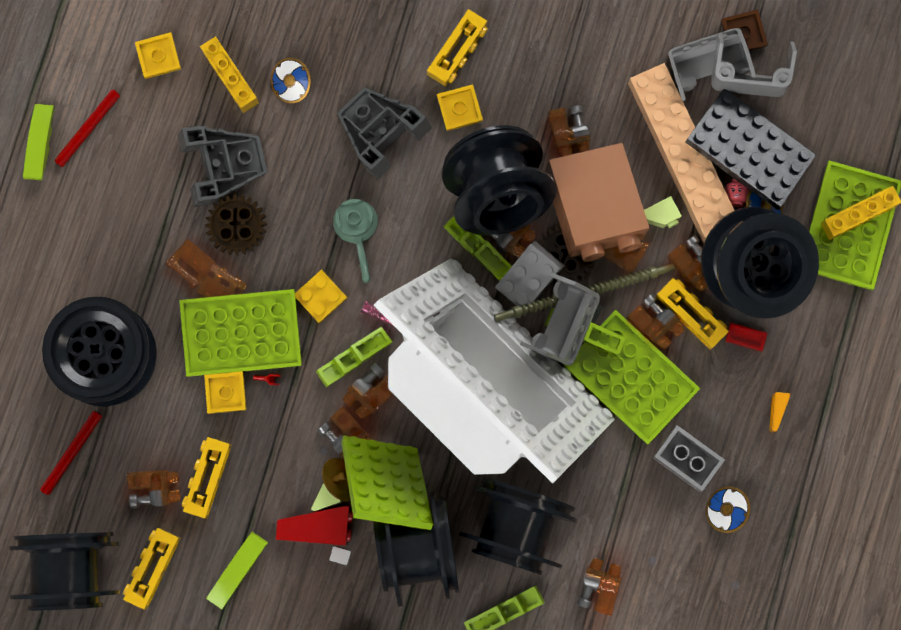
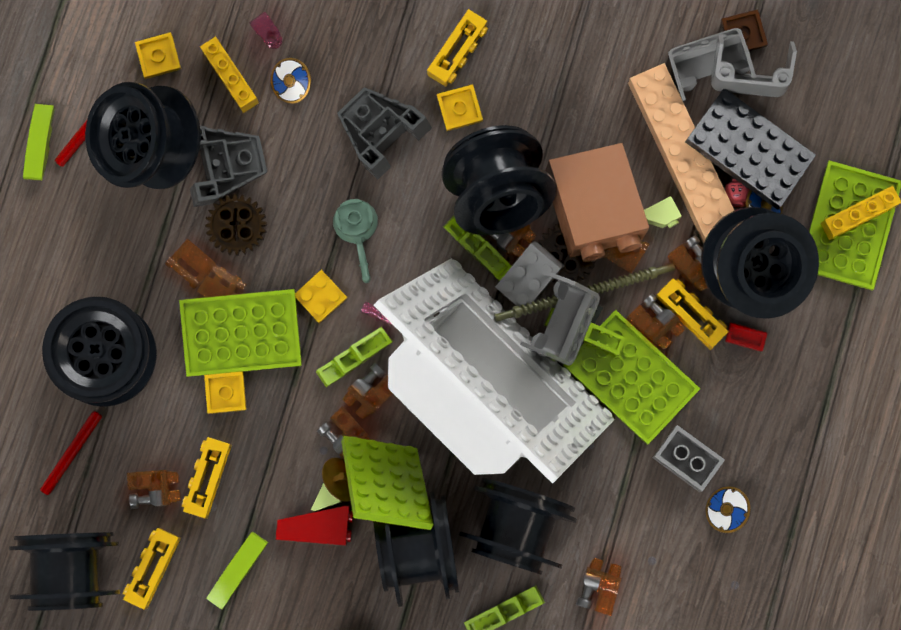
red hand [253,374,281,386] -> none
white sticker [329,547,351,565] -> none
clear orange hips [548,105,591,157] -> none
light orange slope [769,392,790,432] -> none
none -> black wheel [85,82,201,189]
none -> clear pink piece [249,11,282,49]

